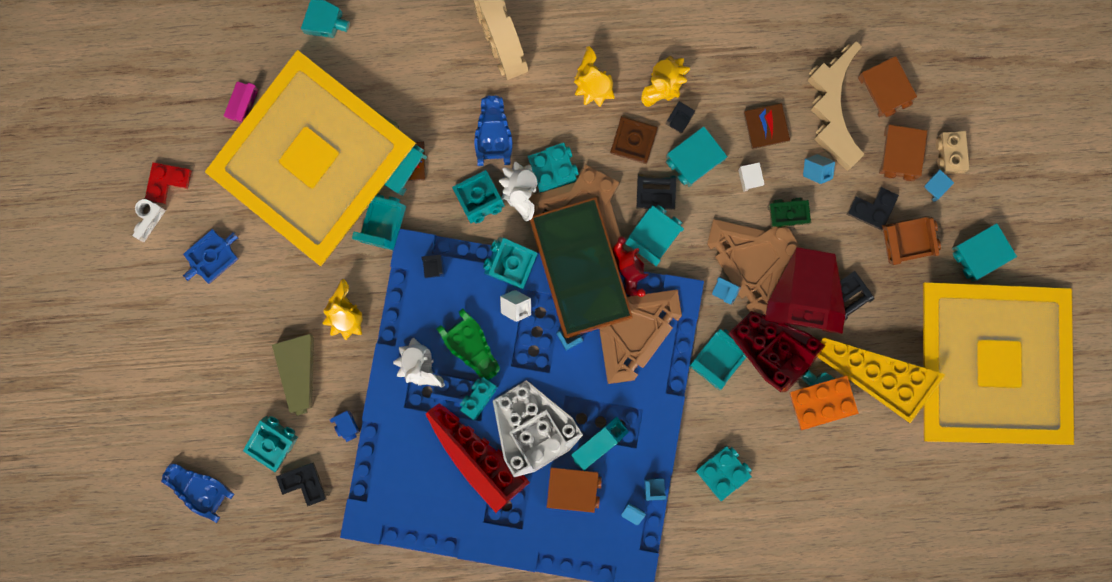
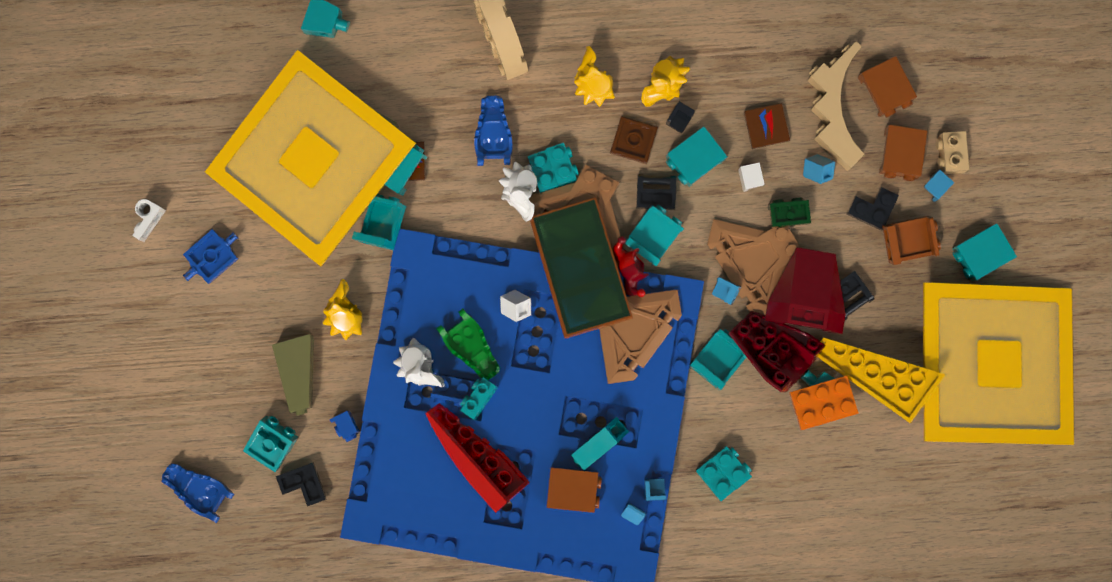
red plate [144,162,192,204] -> none
dark pink panel [224,82,259,123] -> none
black panel [421,255,445,279] -> none
teal plate [452,170,505,224] -> none
teal plate [483,237,537,289] -> none
white wedge [493,380,583,477] -> none
dark azure panel [556,324,583,351] -> none

